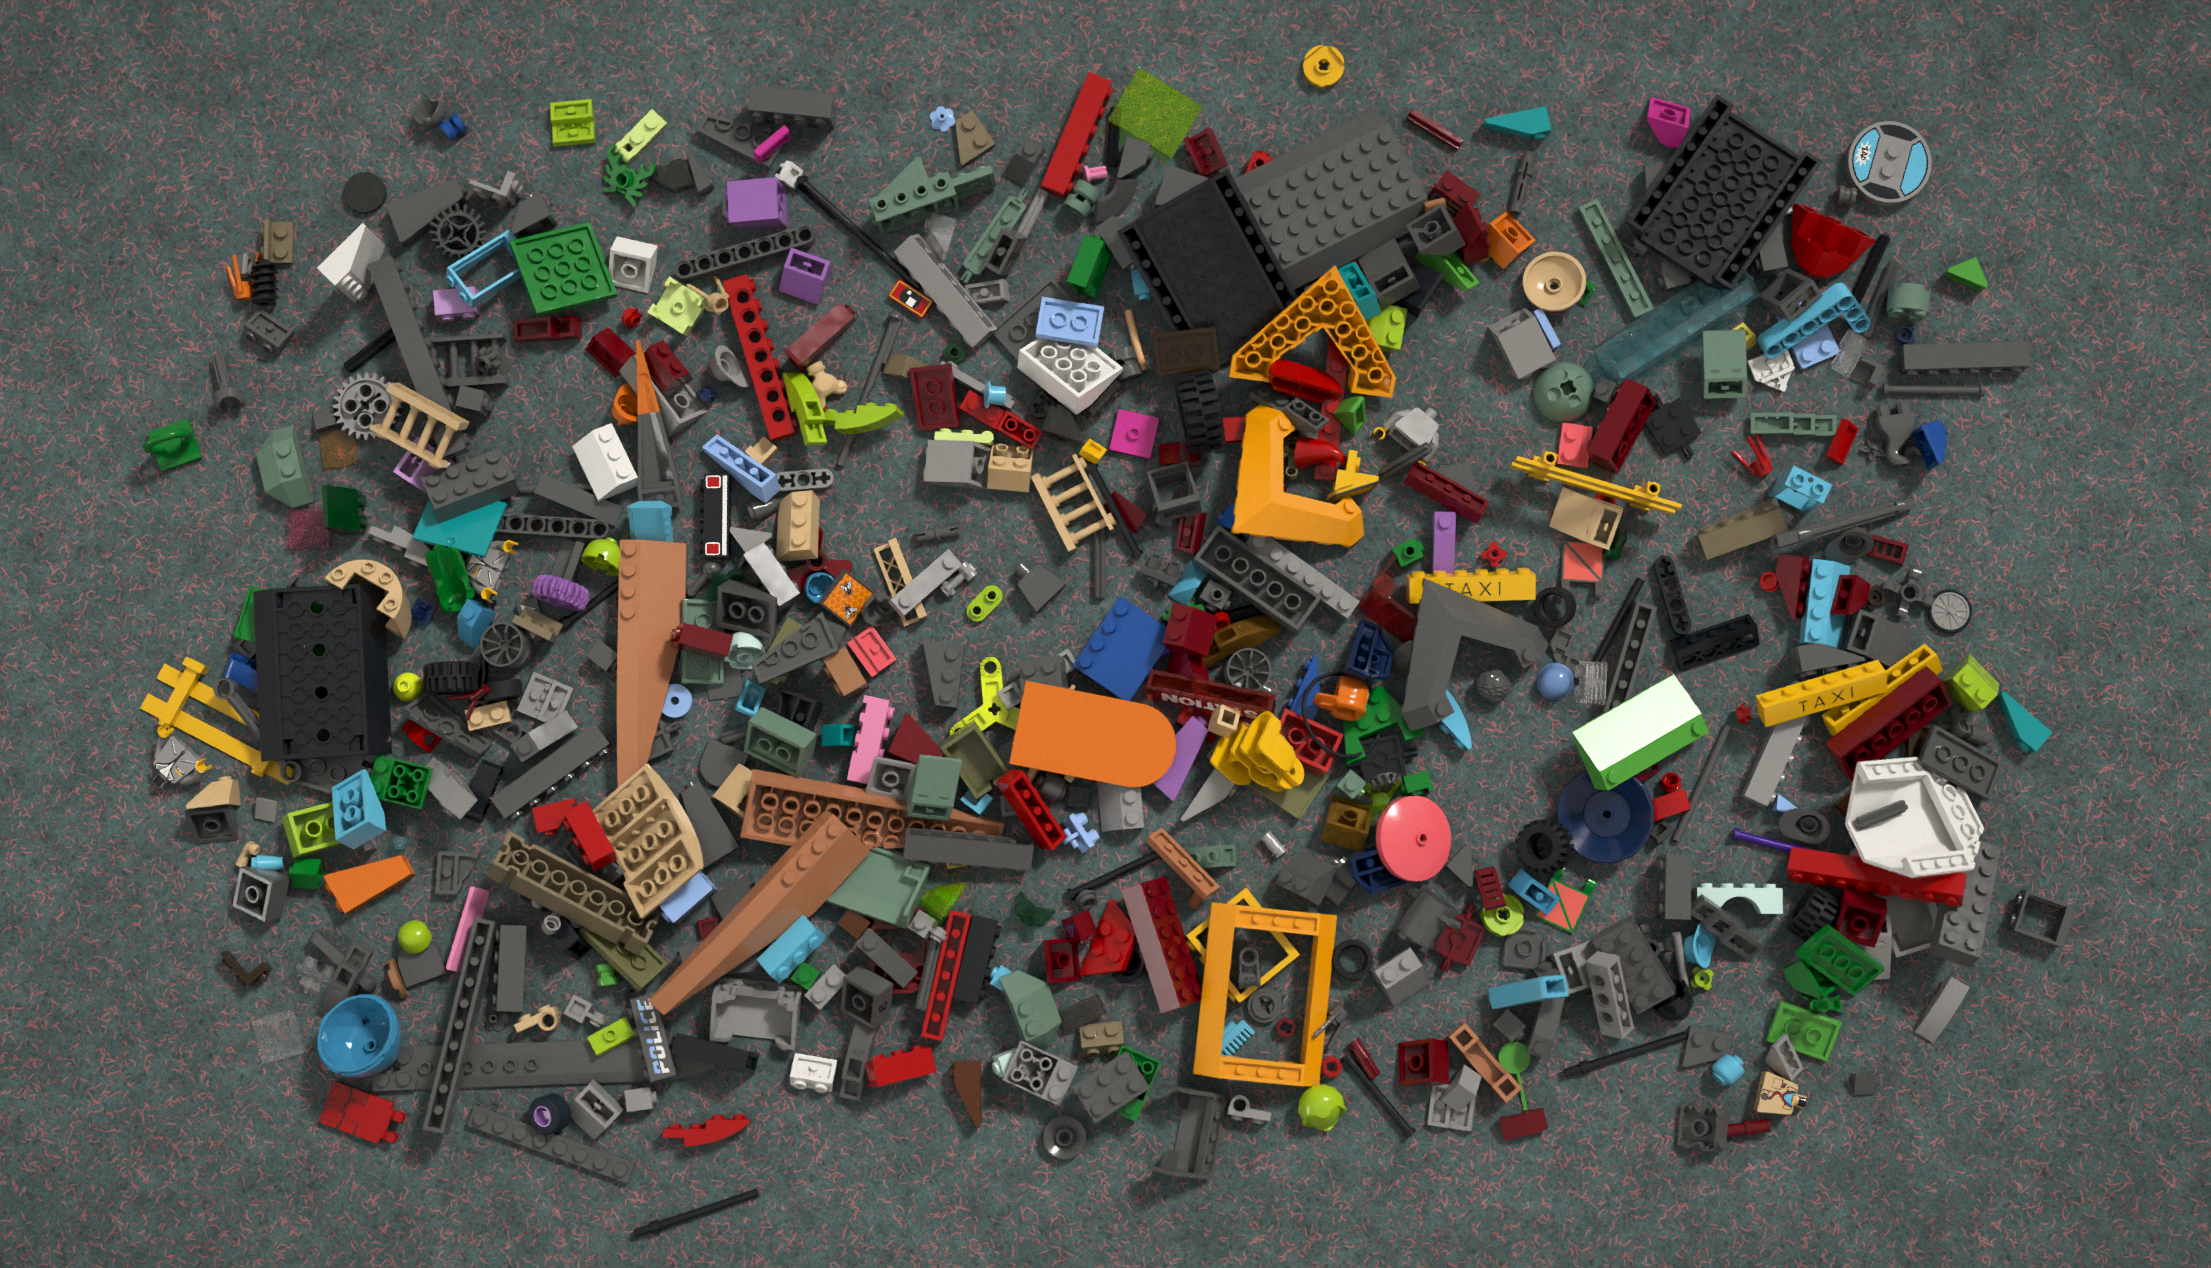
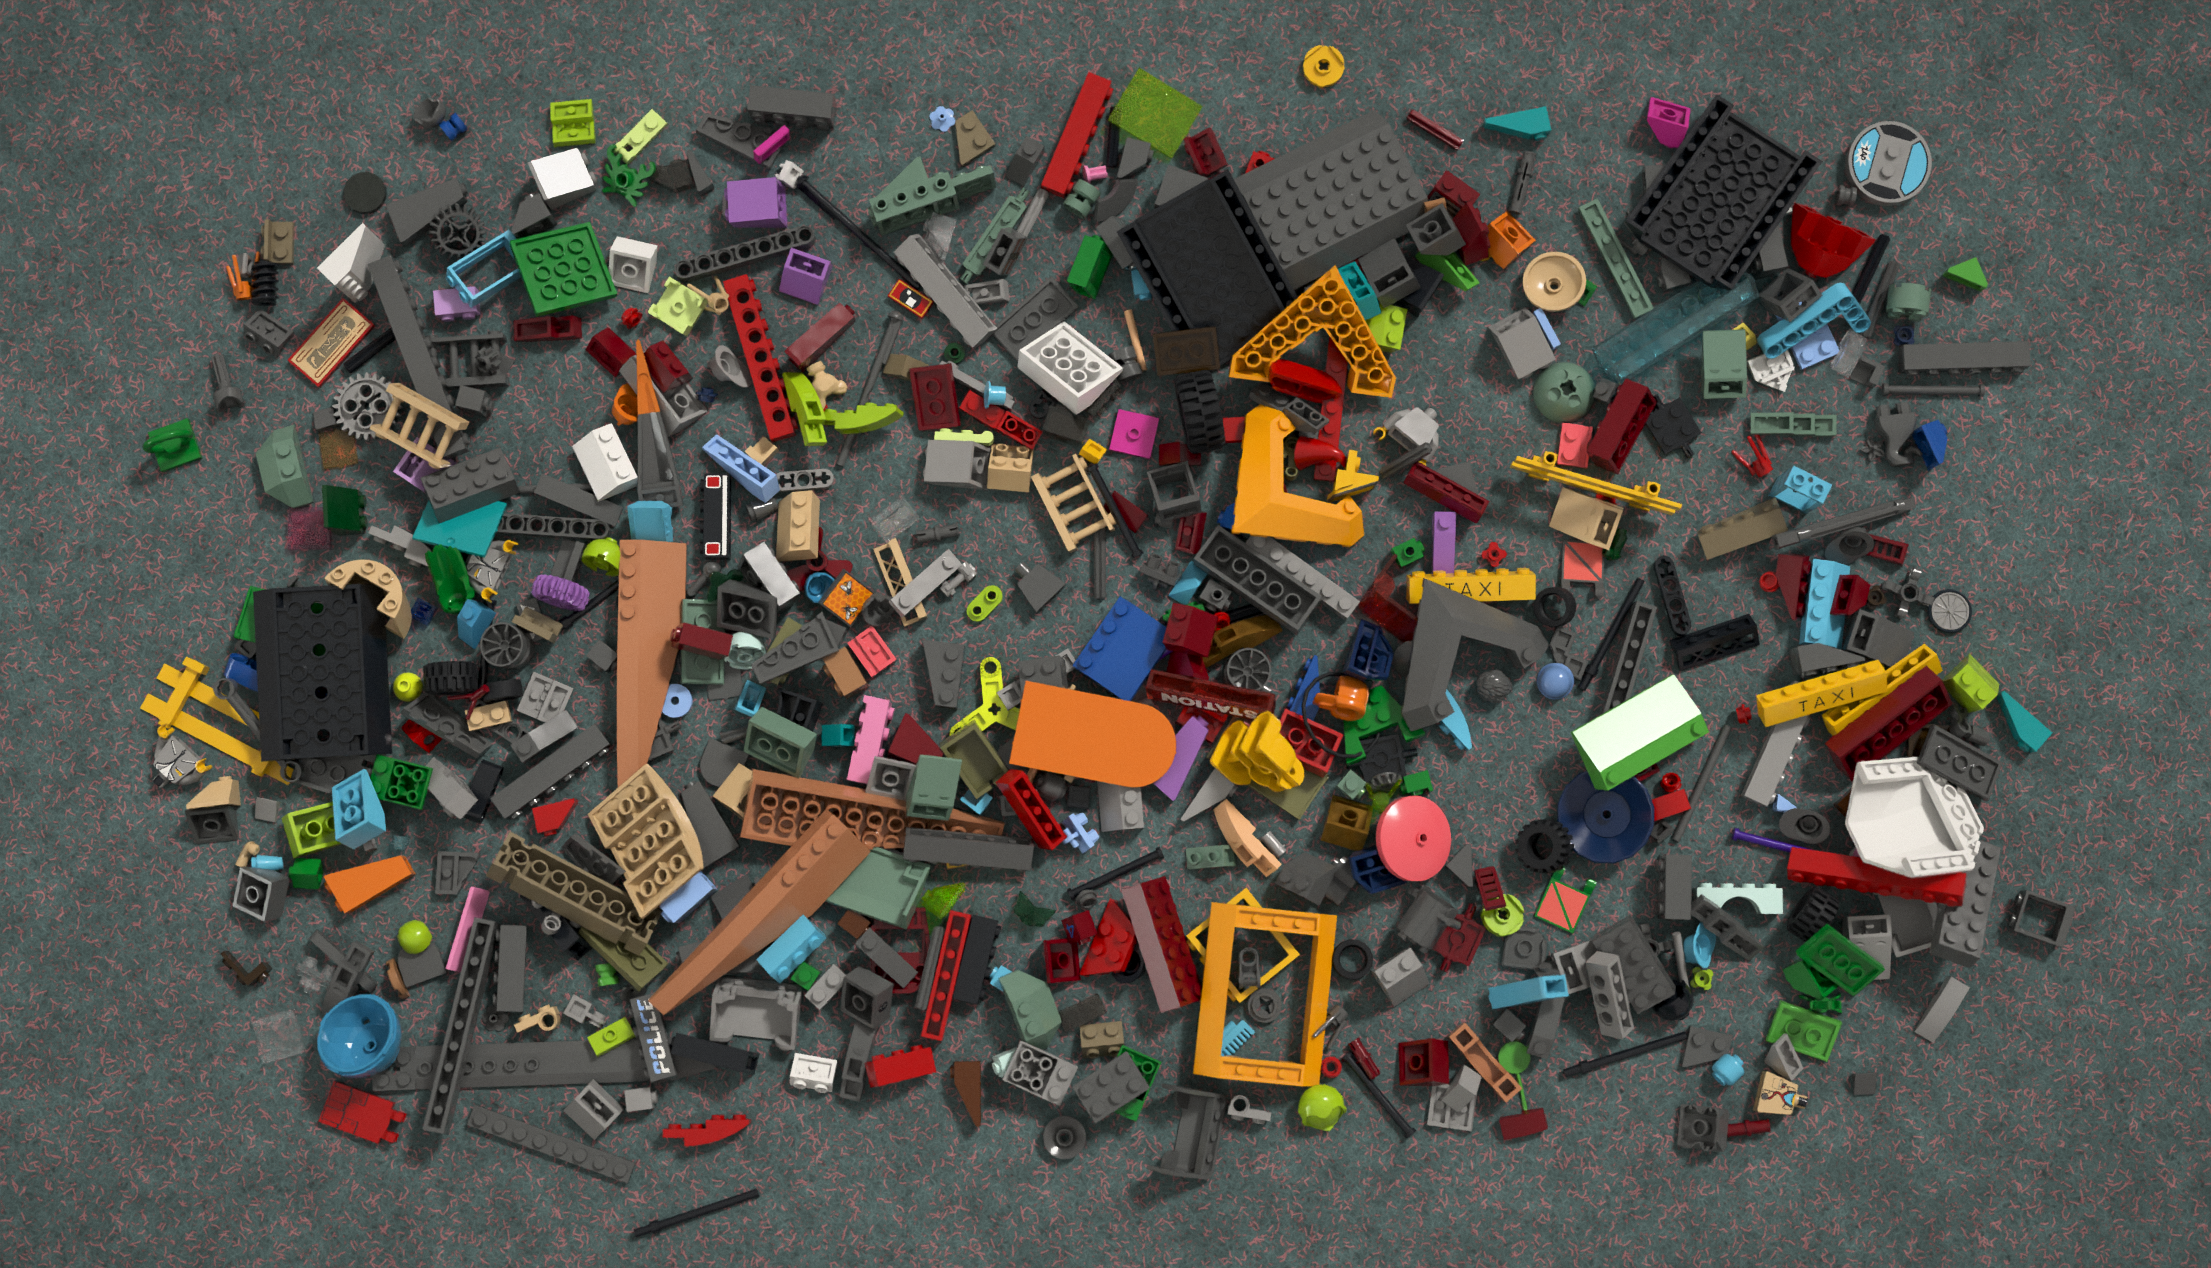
light grey bracket [468,171,524,207] -> none
black wheel [528,1093,571,1135] -> none
red brick [562,801,617,871] -> none
dark red tile [697,916,720,941] -> none
light grey slope [730,527,774,553] -> none
light grey plate [908,910,948,943] -> none
light blue plate [1035,297,1104,347] -> none
nougat piece [1146,828,1220,909] -> none
tan brick [1207,704,1241,738] -> none
dark red bush [1276,1018,1296,1037] -> none
bright green slope [1333,396,1366,435] -> none
dark azure slope [1508,868,1561,915] -> none
clear brick [1574,661,1608,705] -> none
red tile [1826,419,1859,466] -> none
dark red slope [1834,888,1887,948] -> none
dark grey axle [1854,800,1908,829] -> none
none -> tile [287,298,375,388]
none -> slope [528,148,598,210]
none -> clear plate [868,494,920,543]
none -> light nougat slope [1213,799,1281,877]

